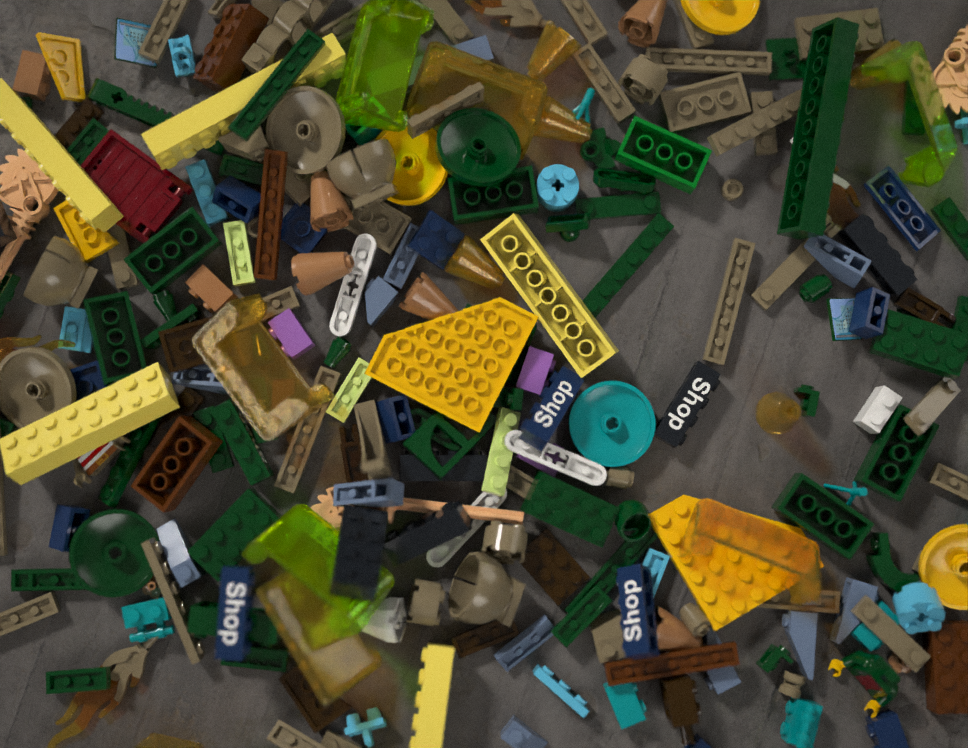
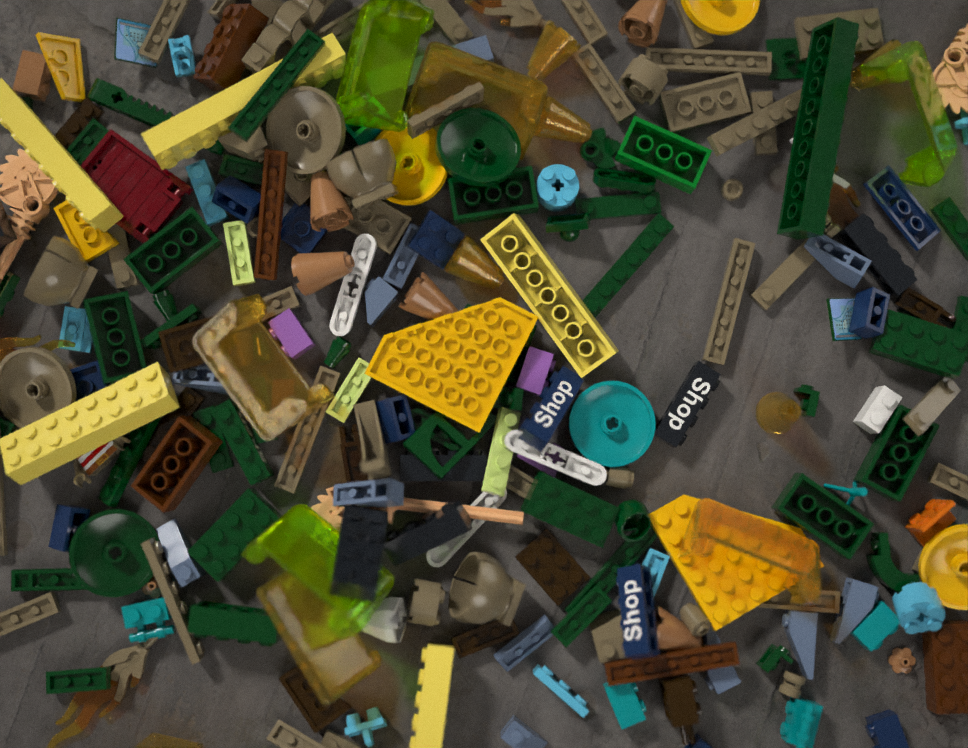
medium nougat brick [185,264,238,314] -> none
dark blue brick [215,565,256,661] -> none
dark green plate [220,645,289,672] -> none
dark tan brick [481,521,528,564] -> none
teal plant [564,88,595,134] -> none
dark green brick [799,274,833,303] -> none
dark green torso [828,651,901,718] -> none
dark tan plate [851,595,931,673] -> none
dark green plate [902,71,928,136] -> none
none -> orange bracket [905,499,956,547]

